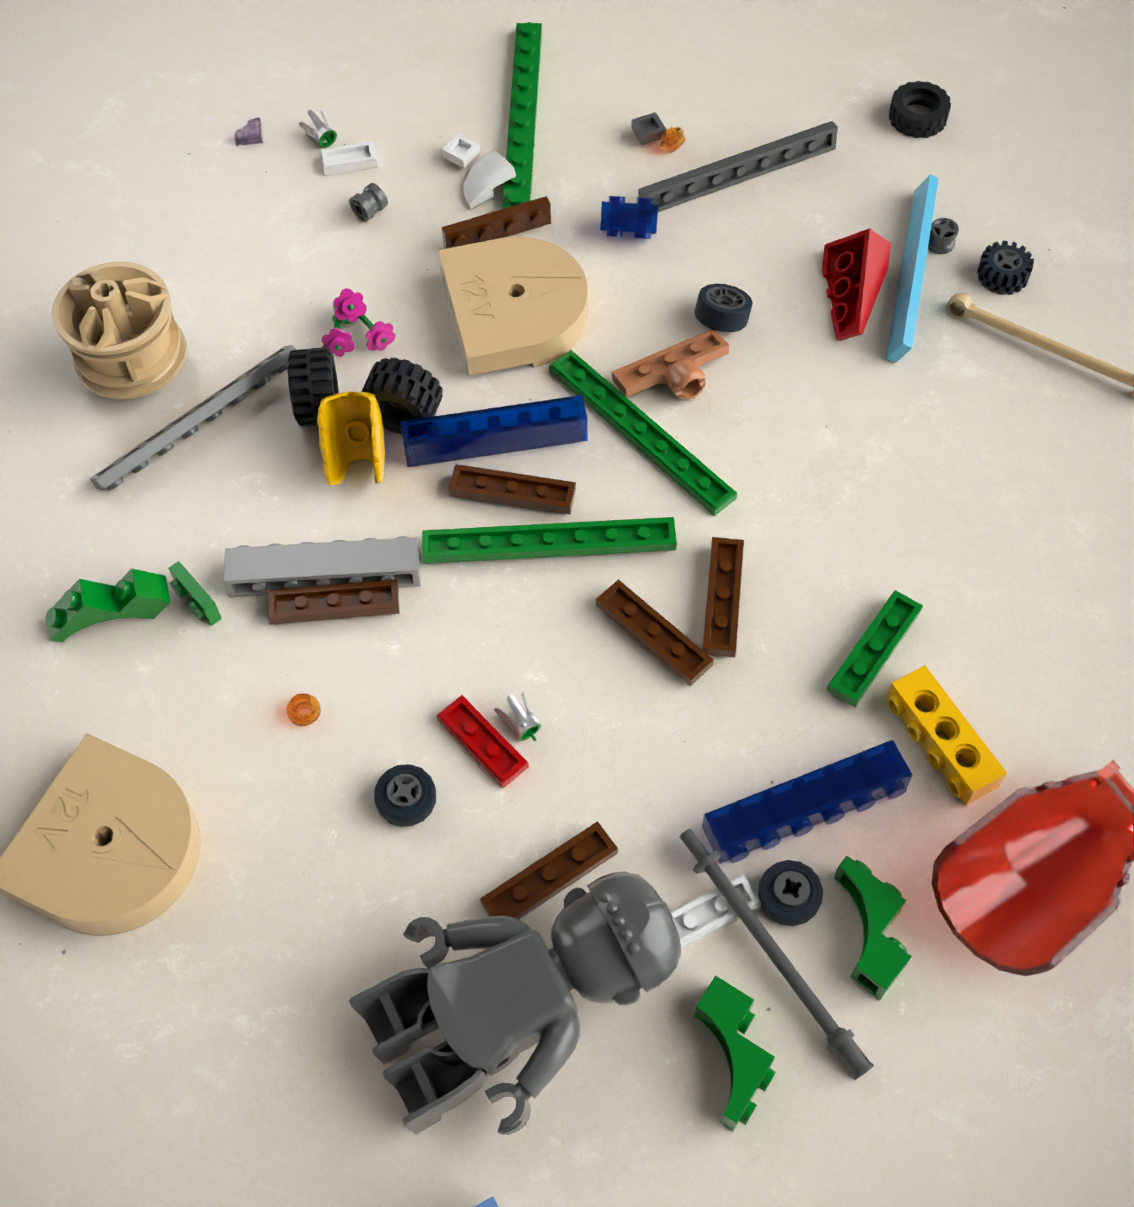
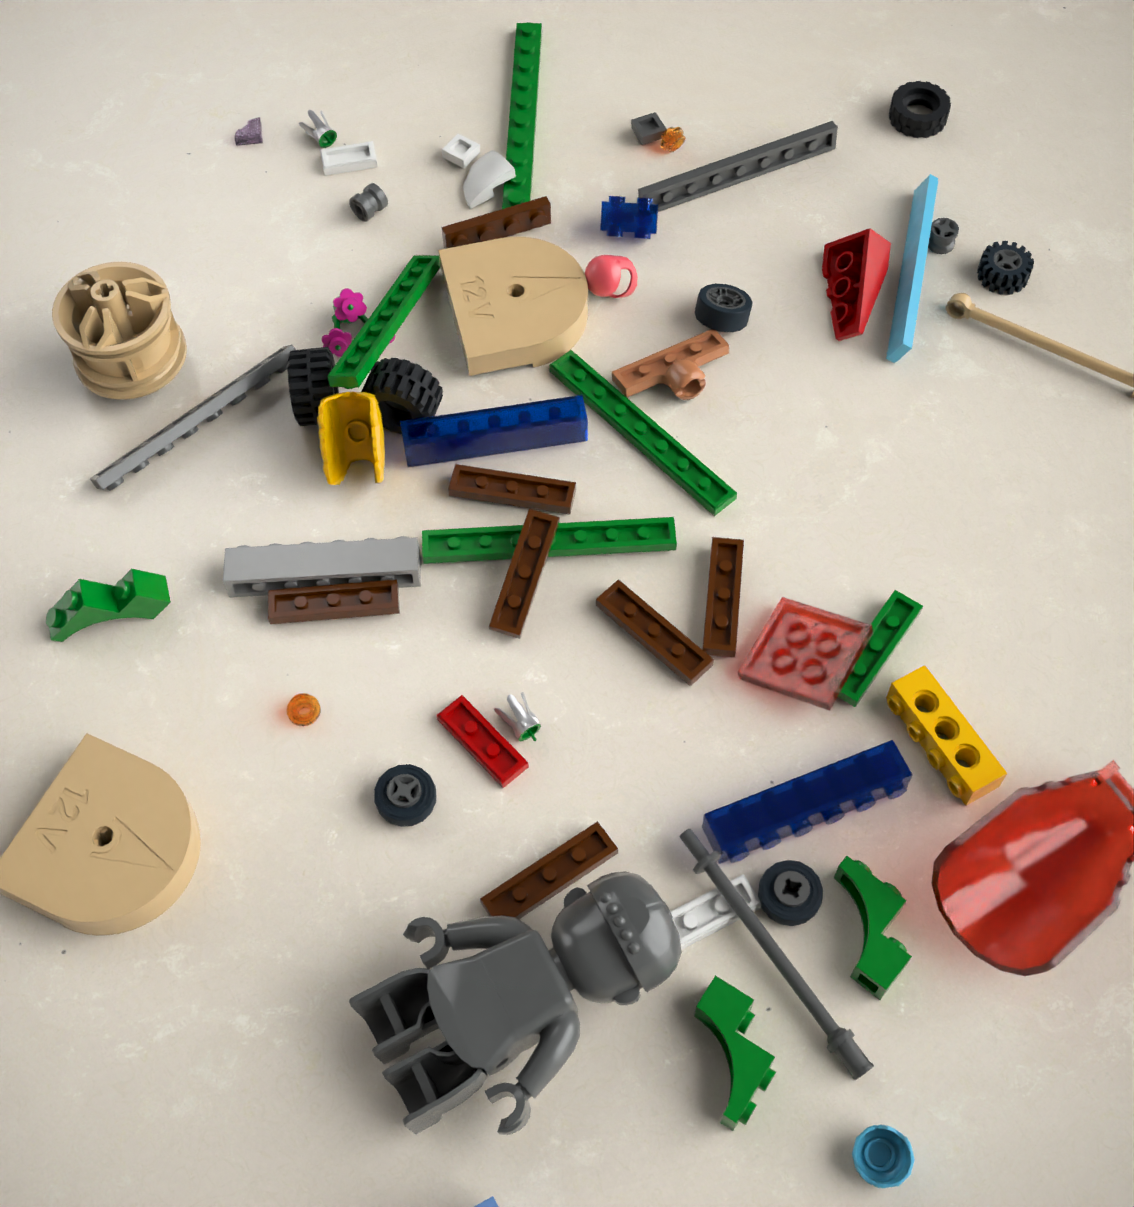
green plate [168,561,222,626] -> none
none -> green plate [327,255,440,389]
none -> reddish brown plate [489,508,560,639]
none -> coral helmet [585,255,638,298]
none -> clear red plate [738,597,873,711]
none -> medium azure hair [852,1124,915,1188]

